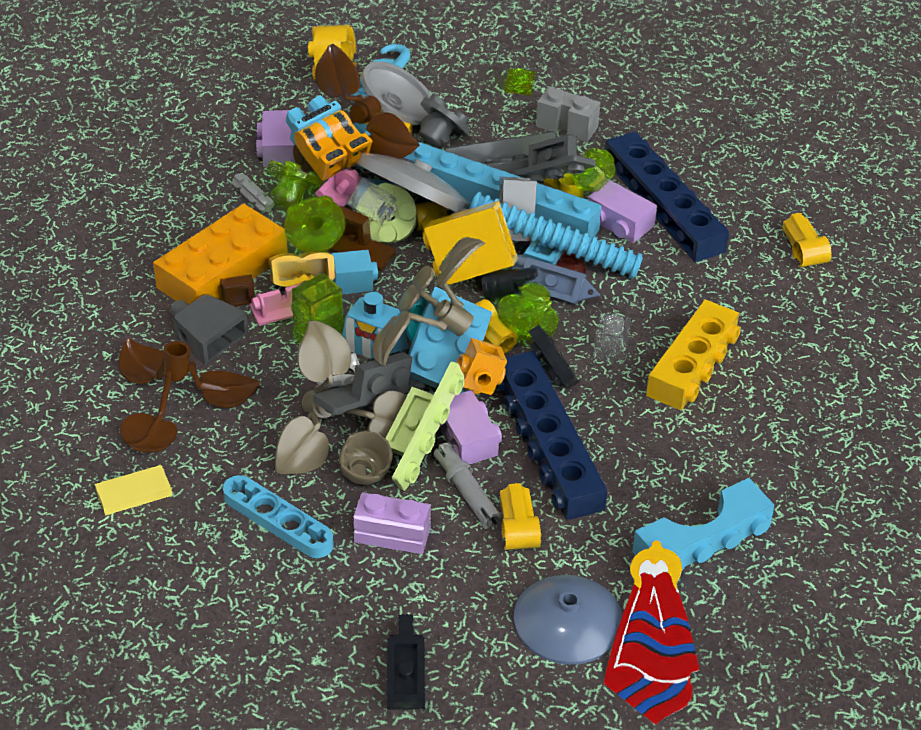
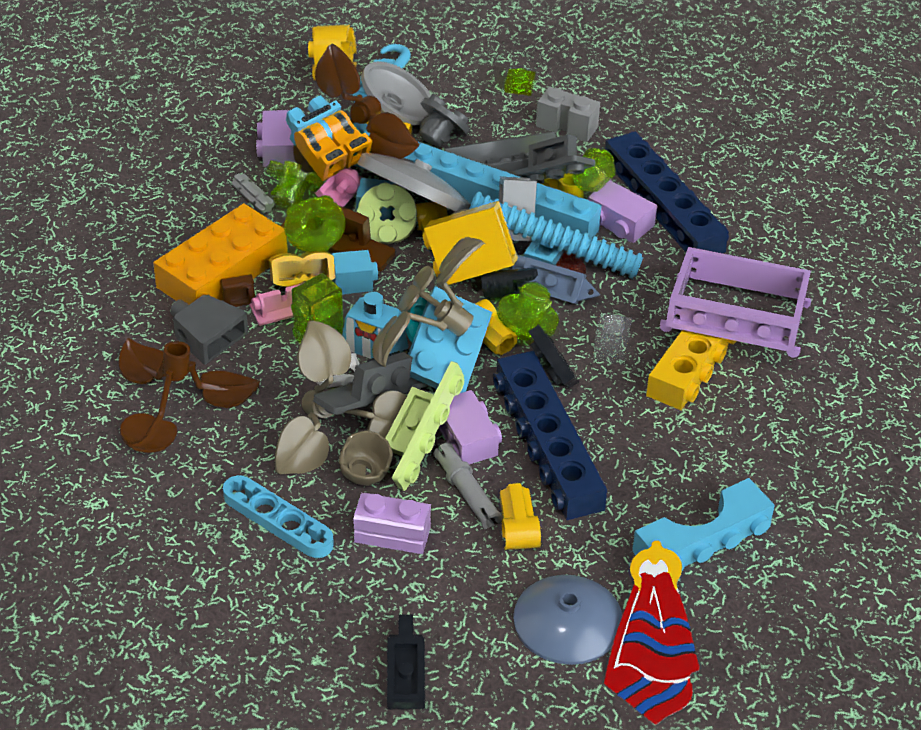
light yellow tile [95,465,172,515] -> none
clear brick [347,178,398,226] -> none
light orange brick [456,338,507,395] -> none
yellow piece [782,213,831,267] -> none
none -> lavender window [660,247,811,358]

